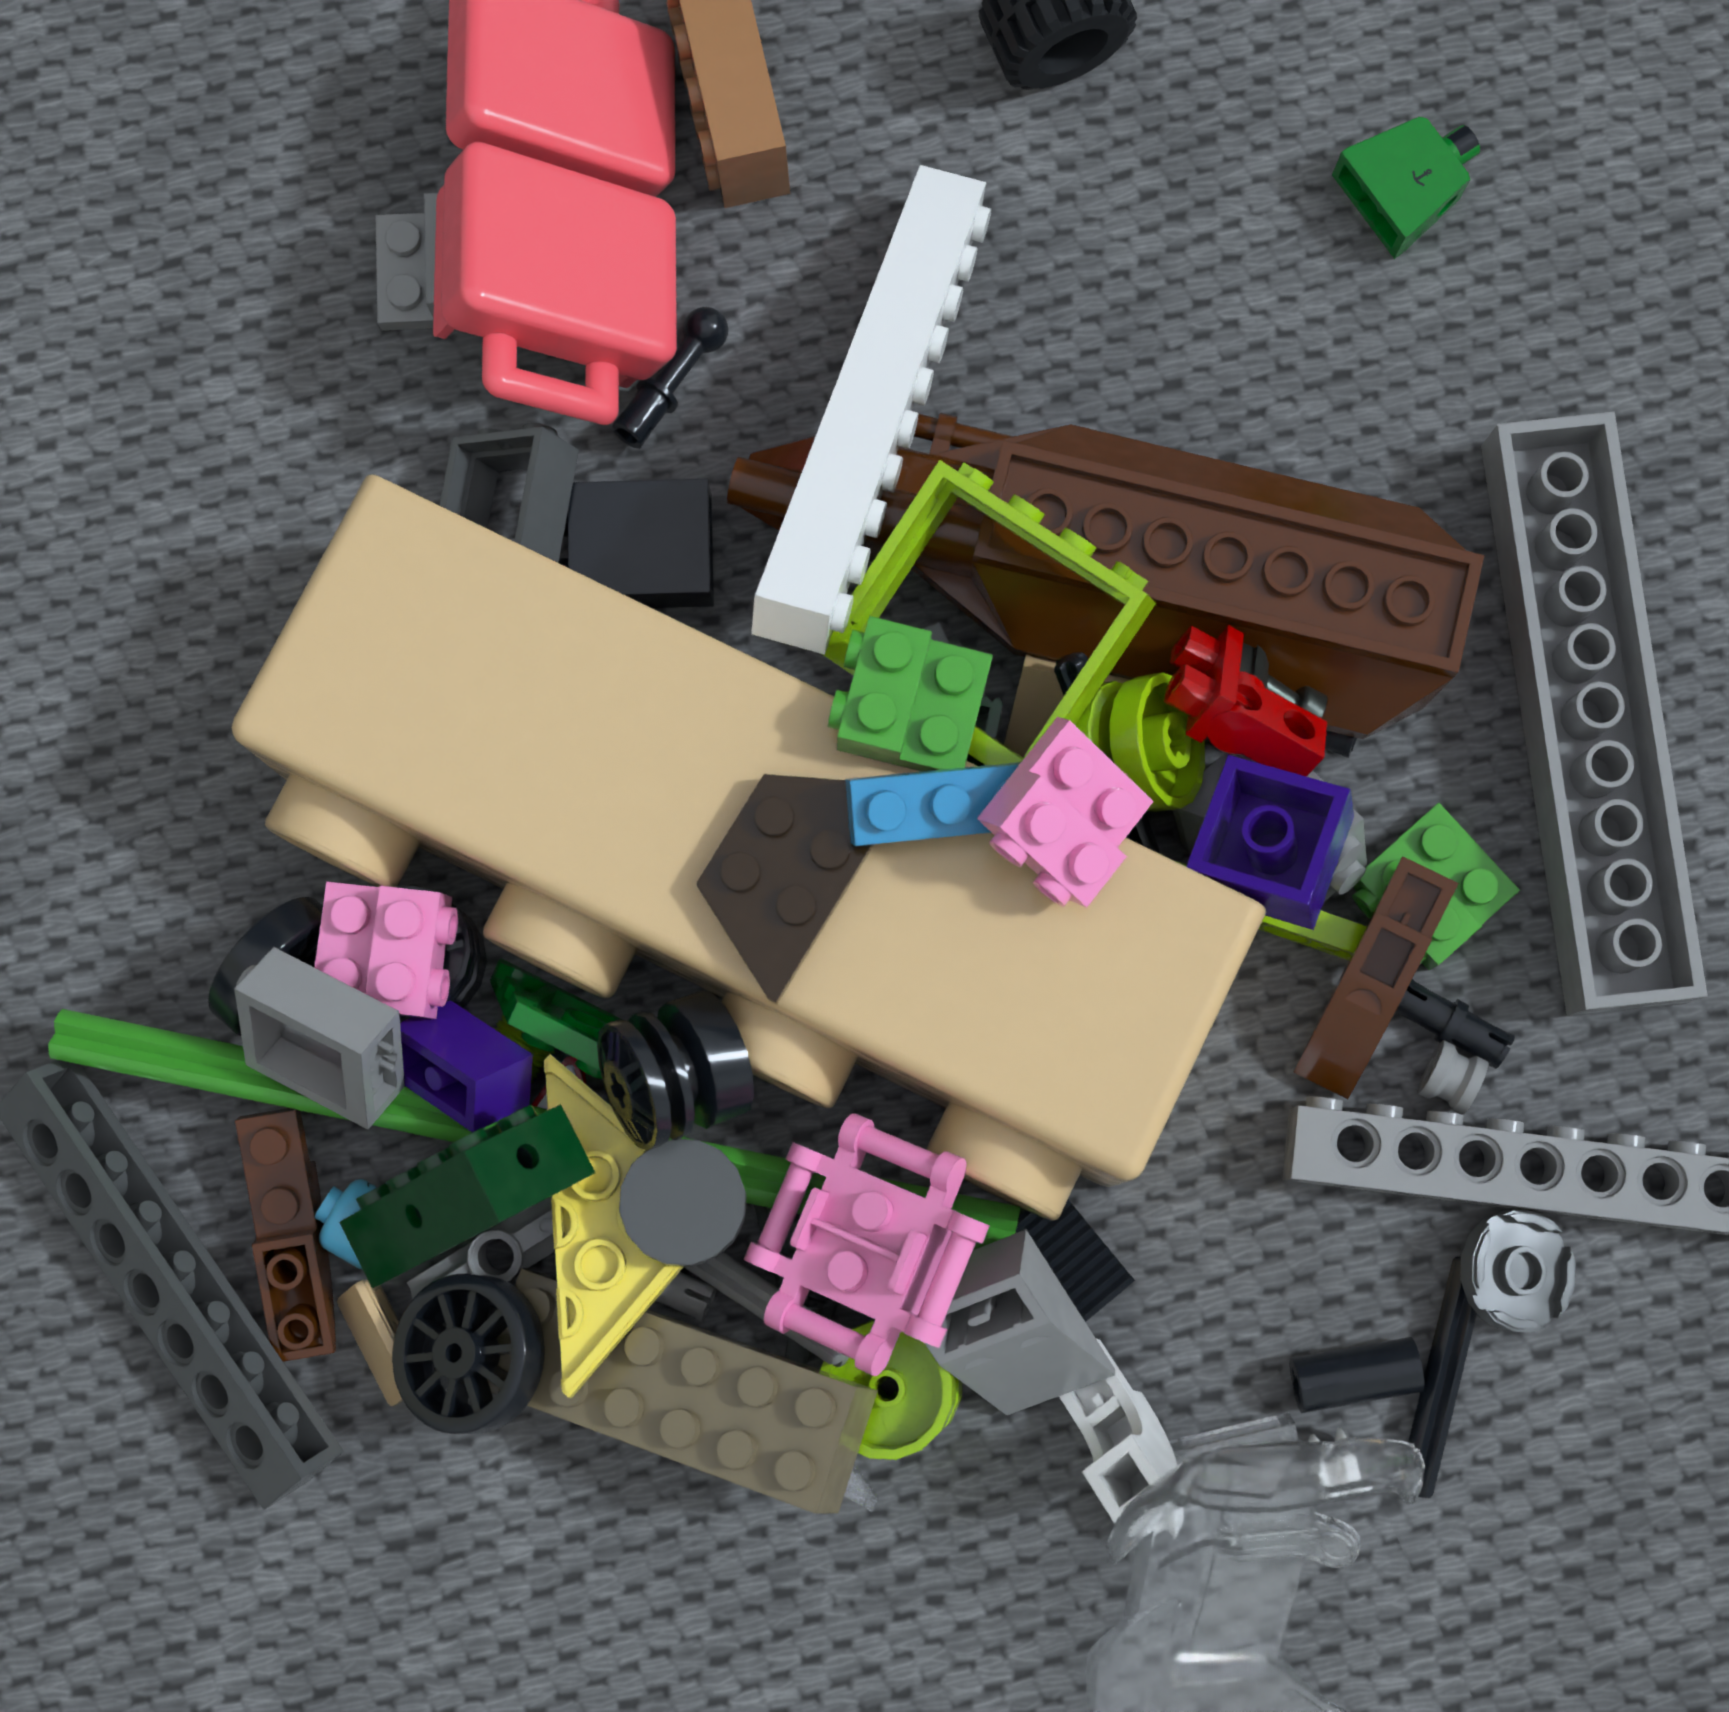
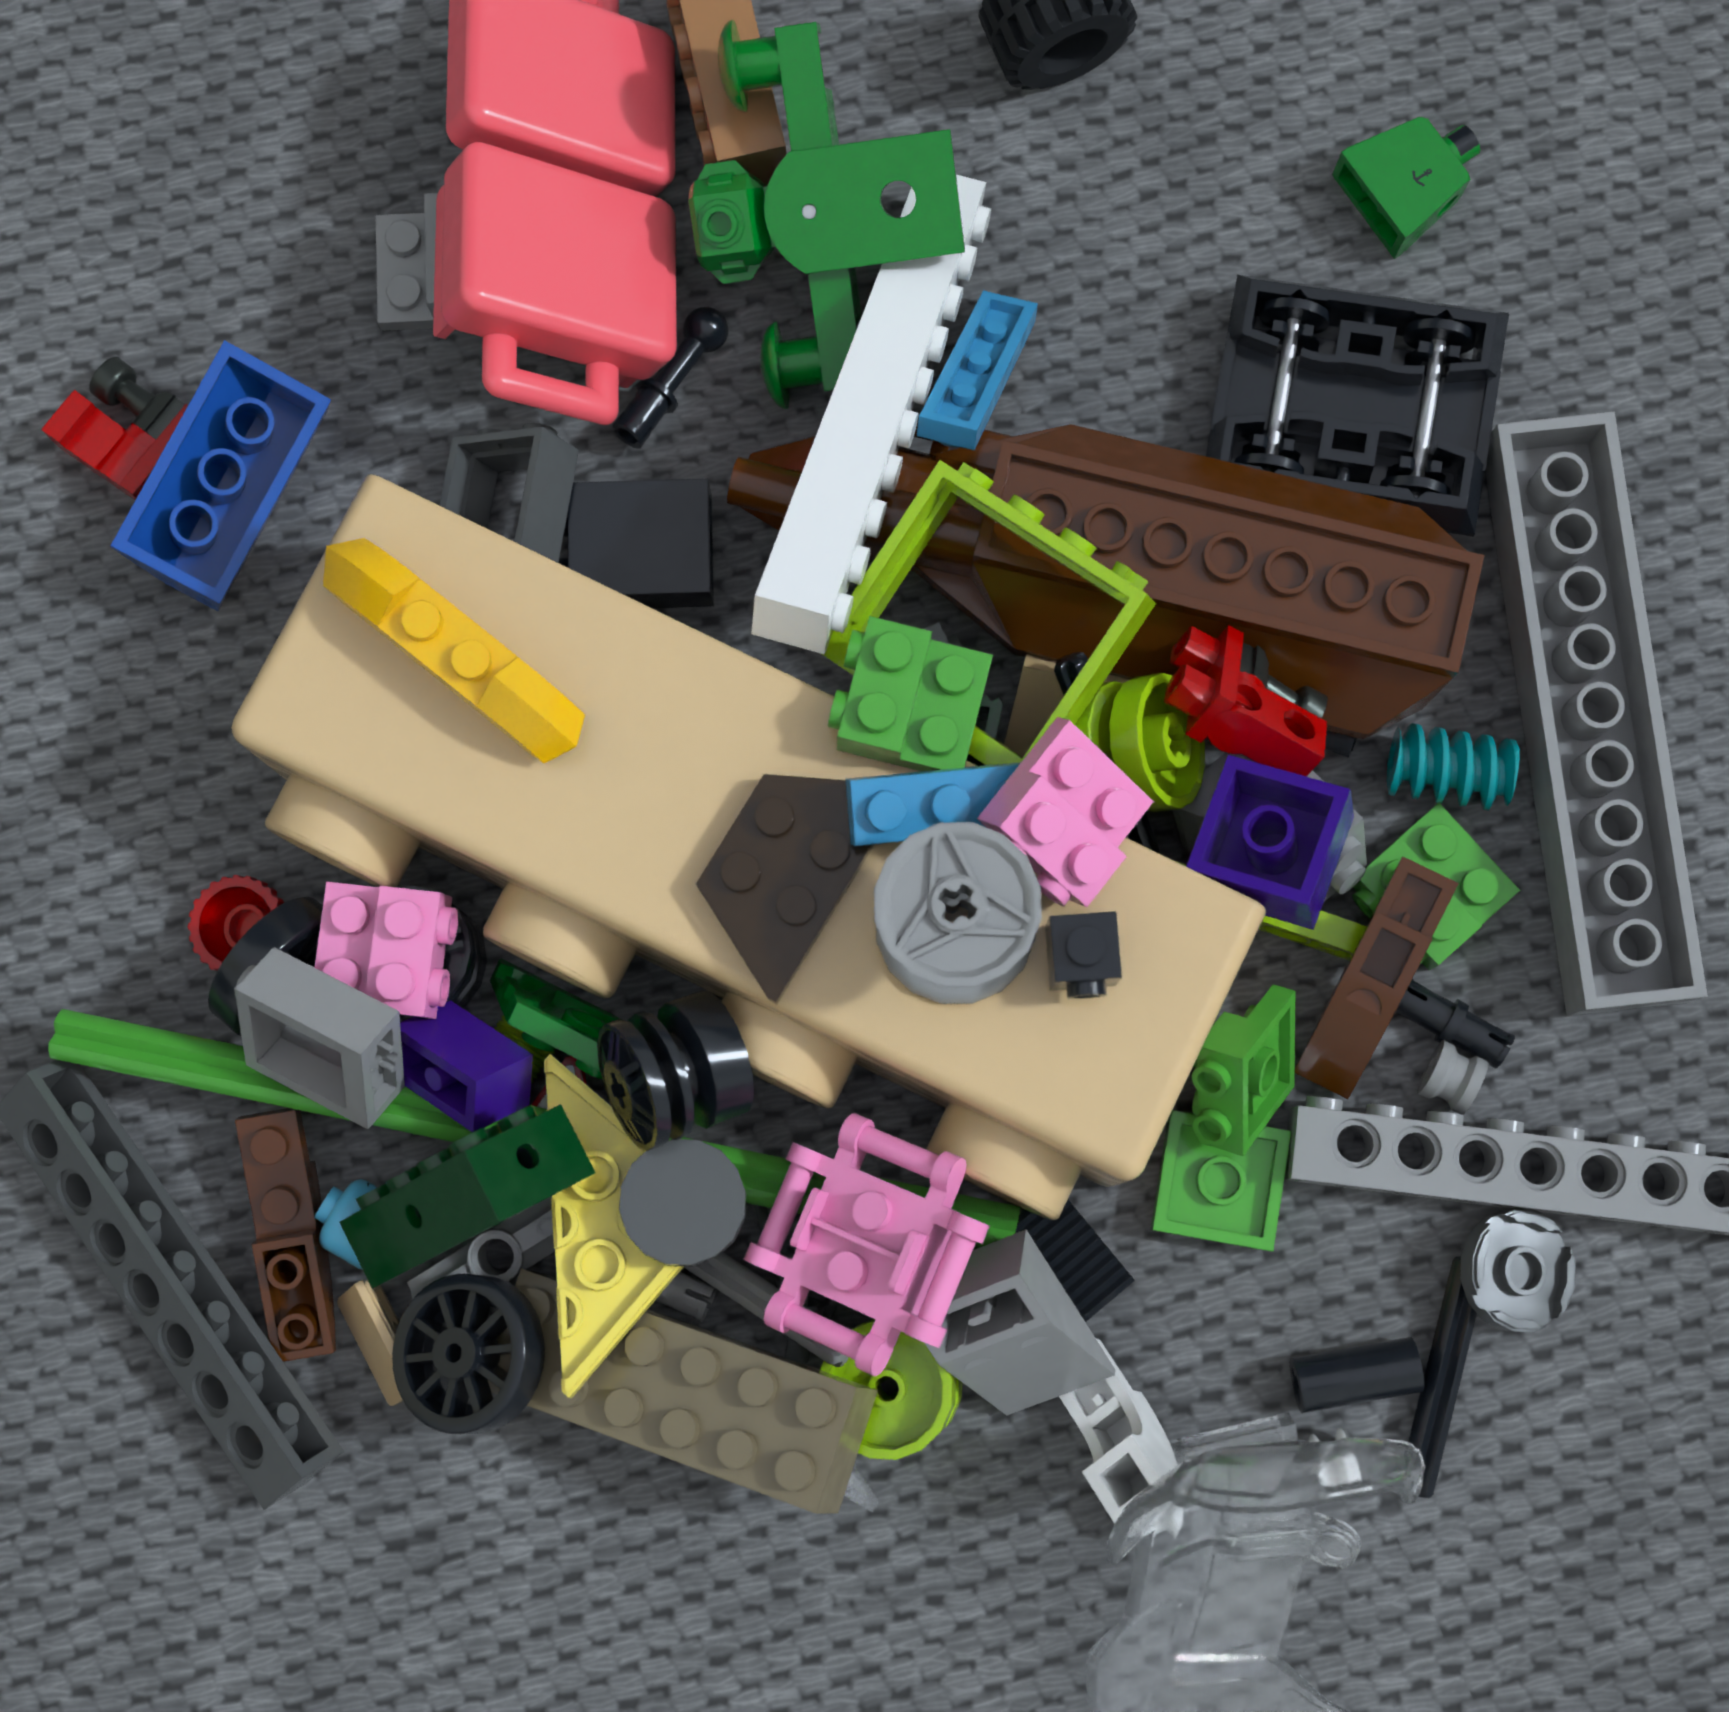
none -> red hips [41,357,188,500]
none -> blue slope [110,340,331,611]
none -> red hat [187,875,284,971]
none -> yellow brick [323,538,585,764]
none -> green piece [688,20,965,409]
none -> light grey piece [874,822,1042,1004]
none -> dark azure plate [917,291,1038,450]
none -> black brick [1045,911,1122,999]
none -> bright green plate [1150,1110,1291,1252]
none -> bright green plate [1192,984,1295,1156]
none -> black piece [1206,274,1509,537]
none -> teal piece [1386,723,1520,811]

